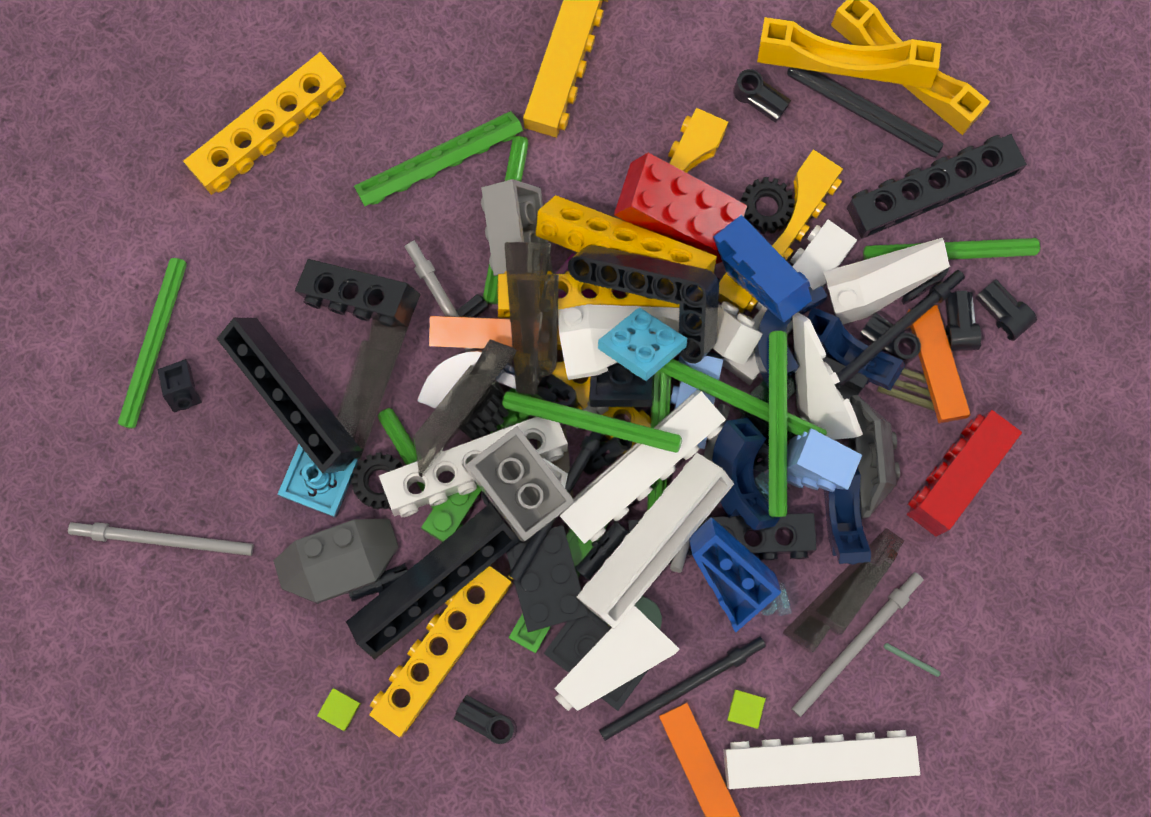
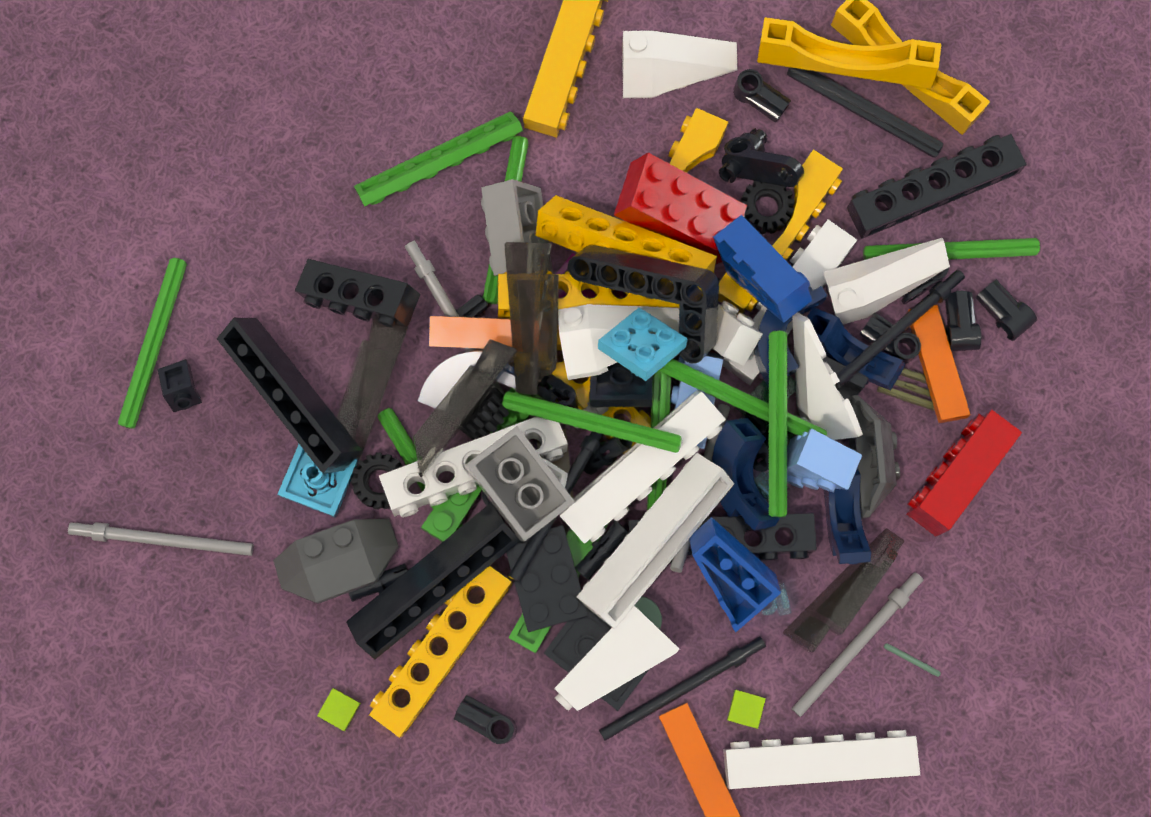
yellow brick [183,52,346,195] -> none
none -> white wedge [622,31,737,98]
none -> black piece [719,128,804,187]

